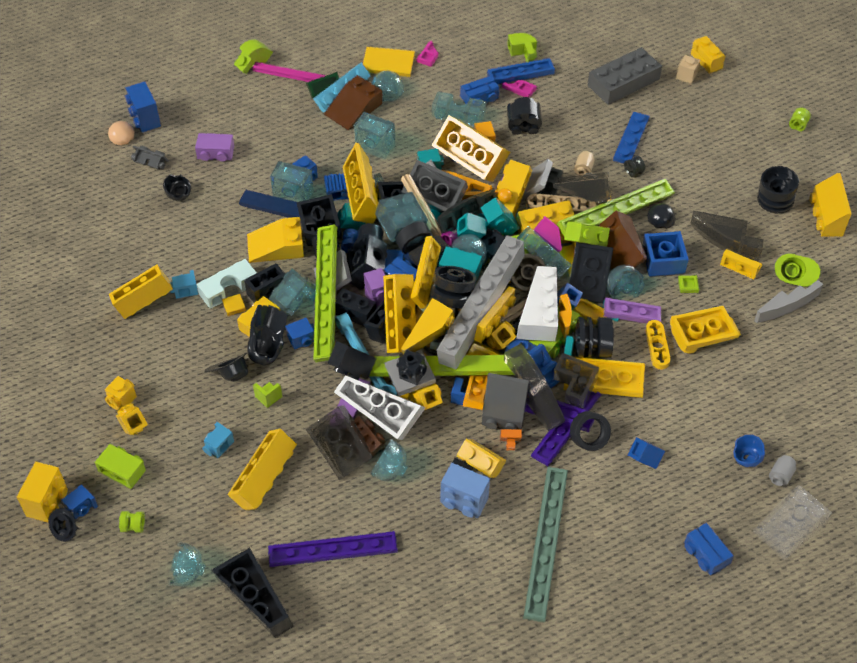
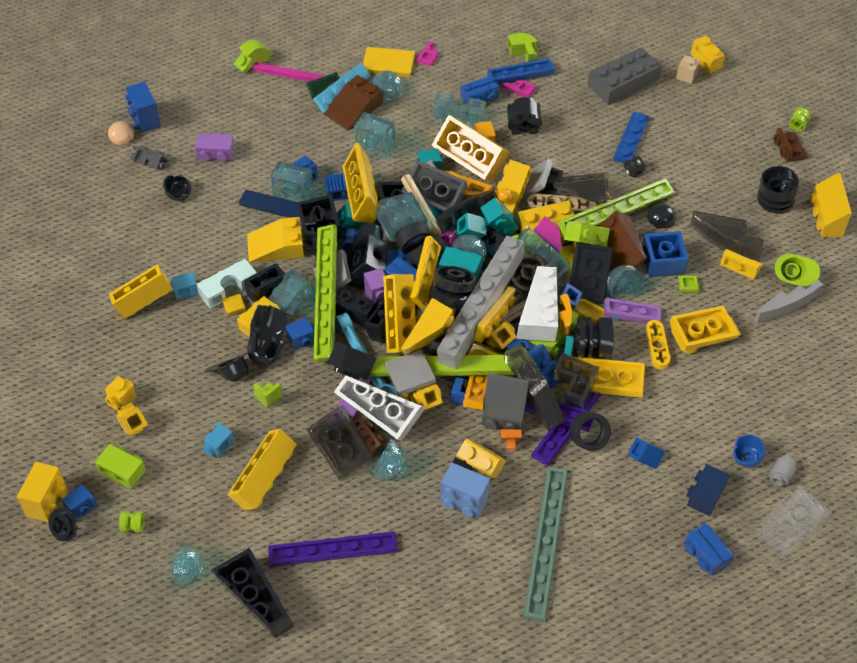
black brick [397,350,427,385] -> none
tan brick [574,151,595,177] -> none
none -> dark blue brick [686,464,730,516]
none -> reddish brown bracket [773,127,807,162]

